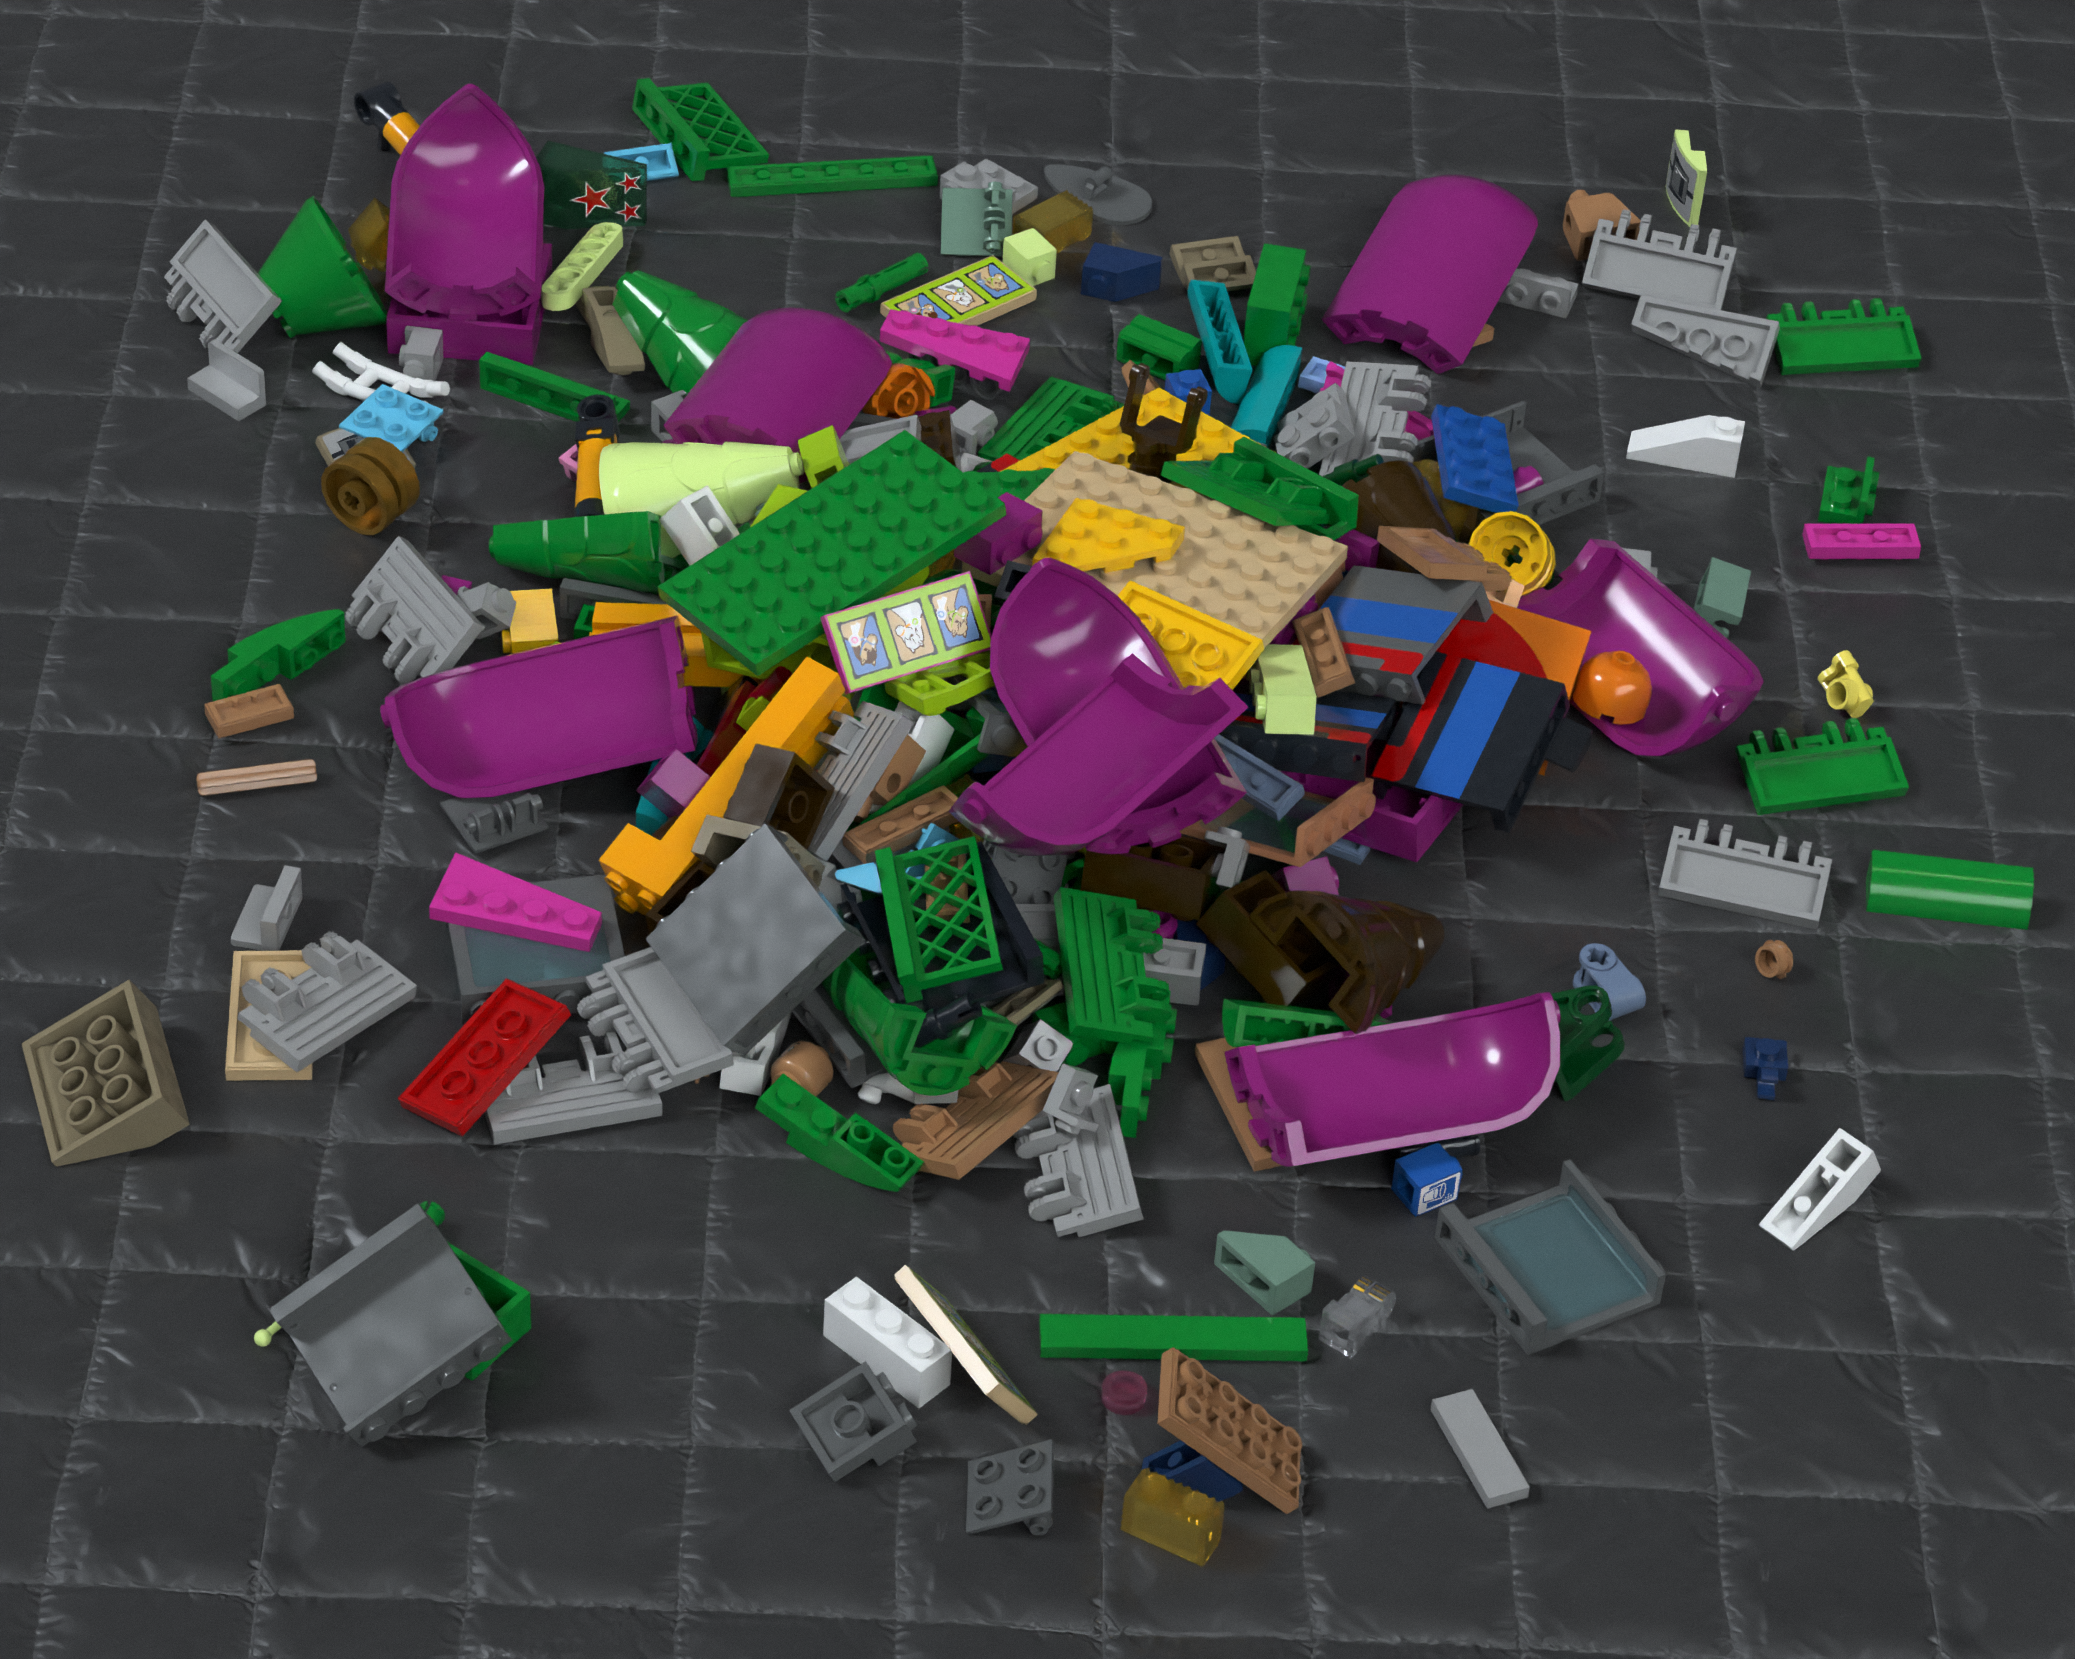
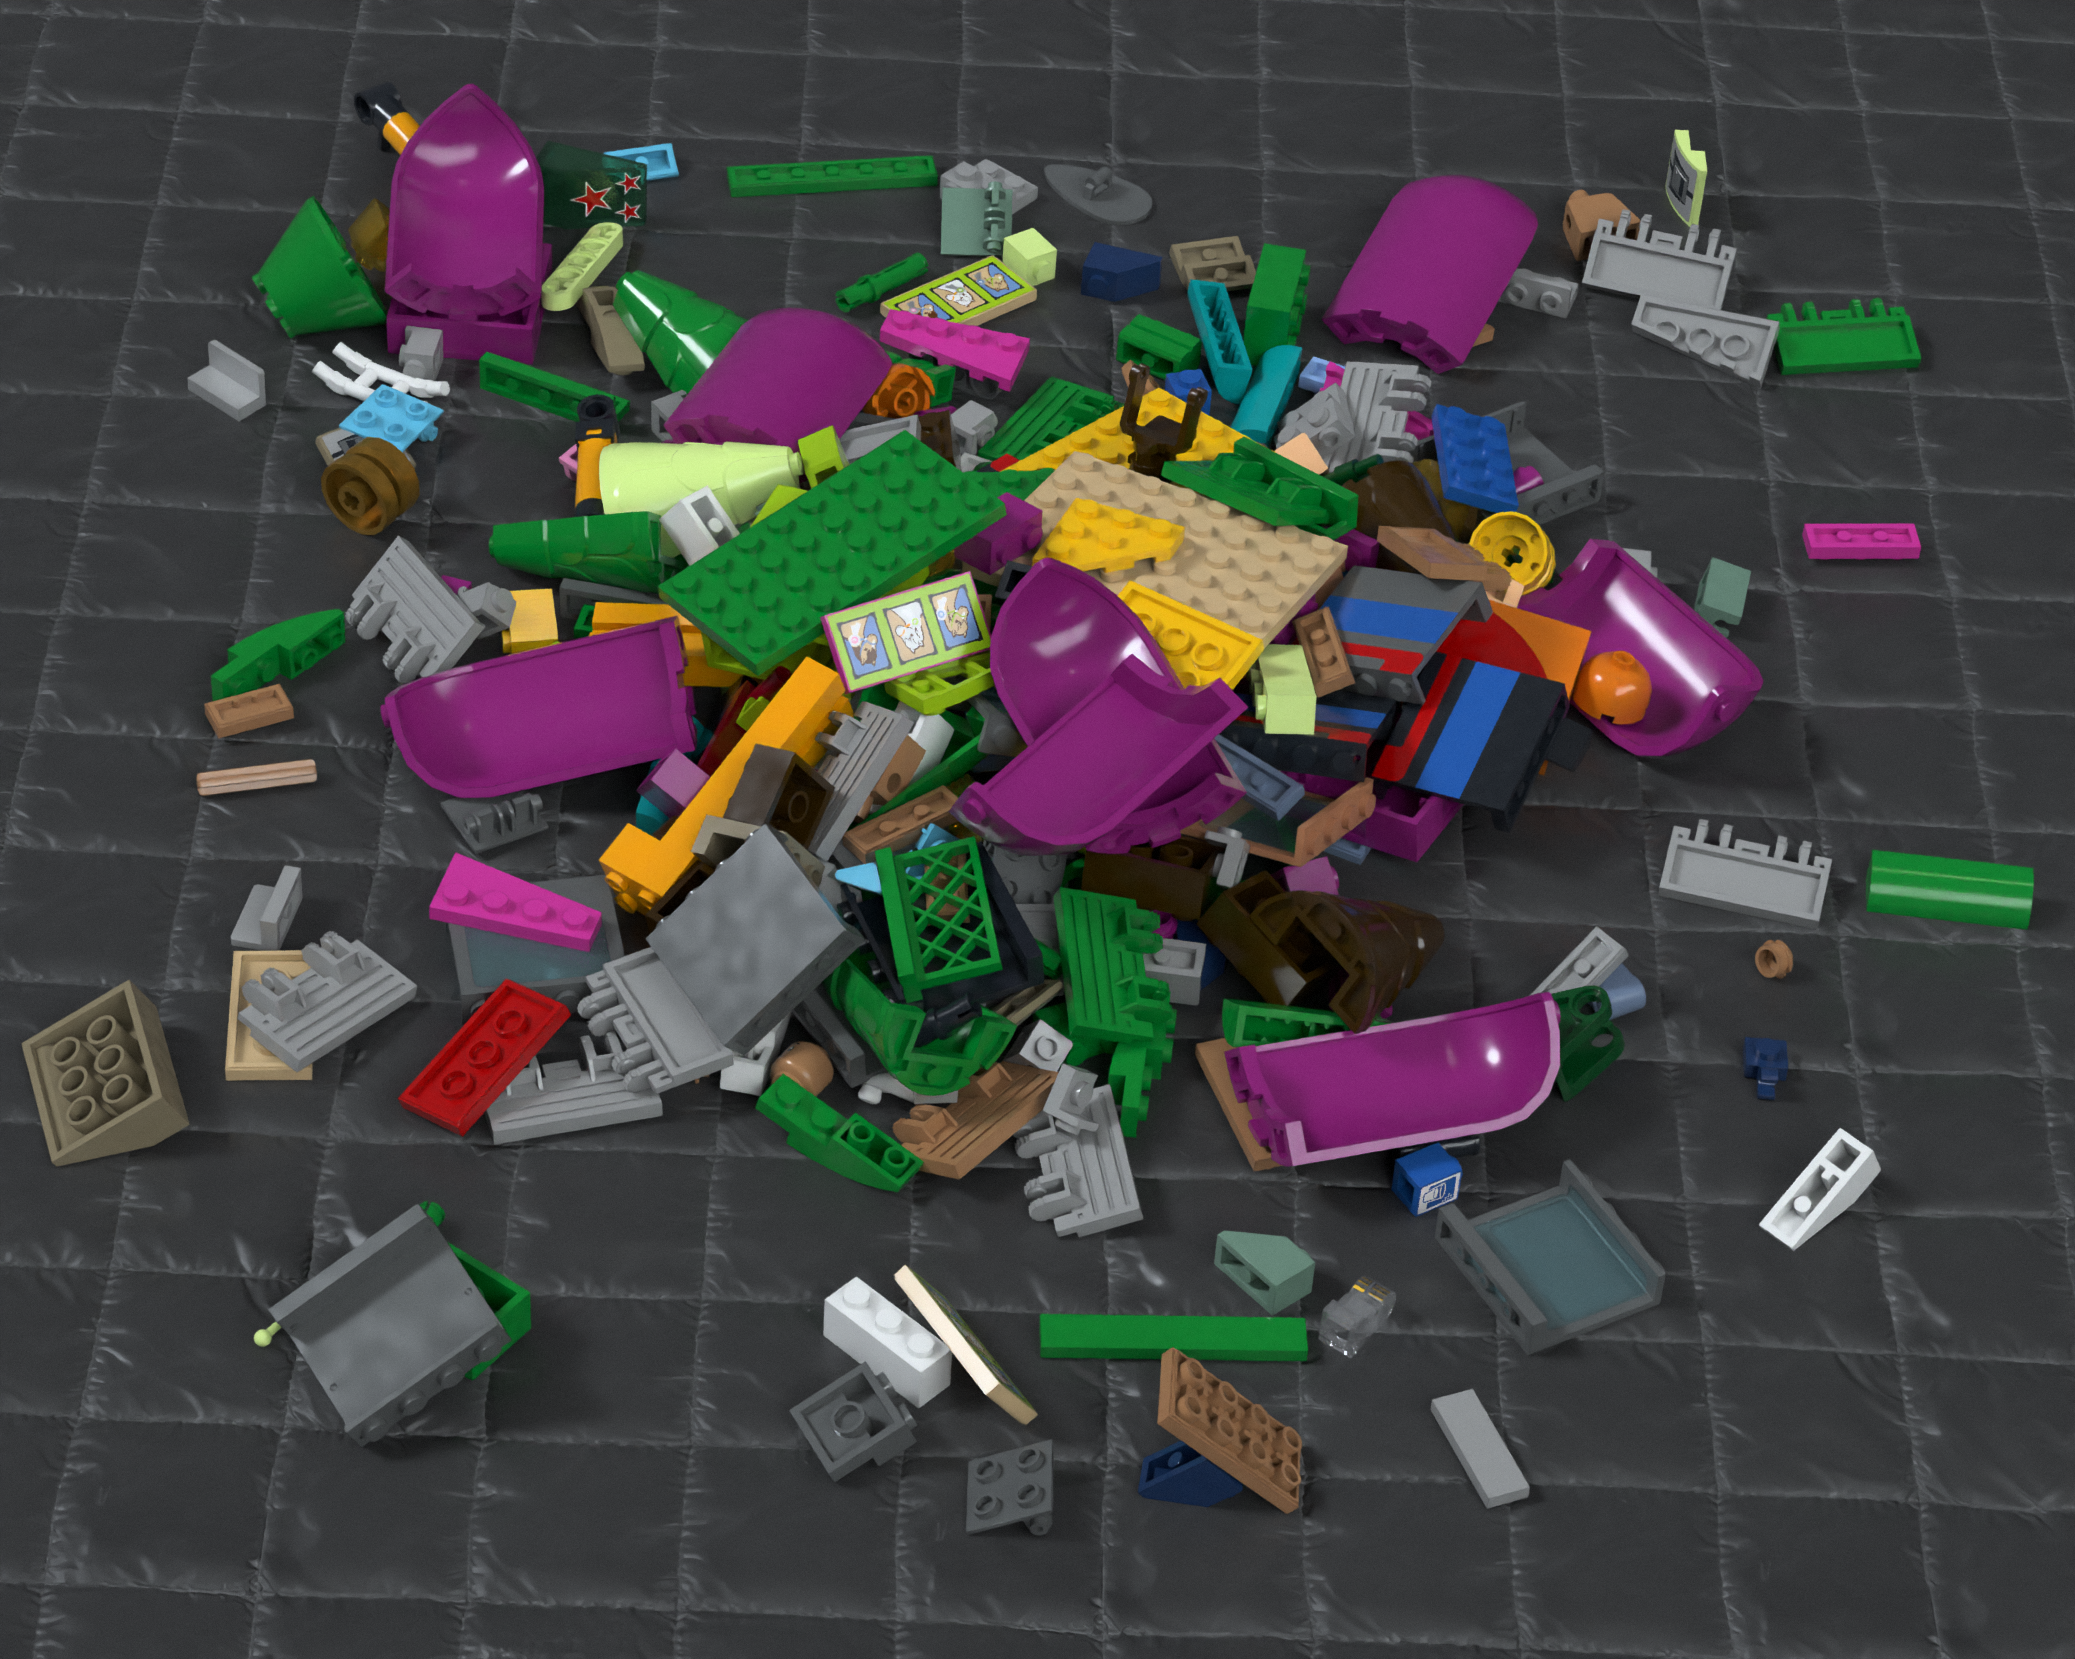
light grey hinge [164,219,282,353] -> none
green fence [632,78,769,181] -> none
clear yellow brick [1012,190,1093,253] -> none
clear pink tile [1101,1370,1147,1415] -> none
clear yellow brick [1120,1468,1225,1566] -> none
white slope [1626,415,1745,478] -> none
green hinge [1735,718,1909,815] -> none
green bracket [1818,456,1880,524] -> none
light yellow plate [1818,650,1874,718] -> none
none -> light nougat panel [1275,433,1329,476]
none -> light grey tile [1530,926,1629,996]

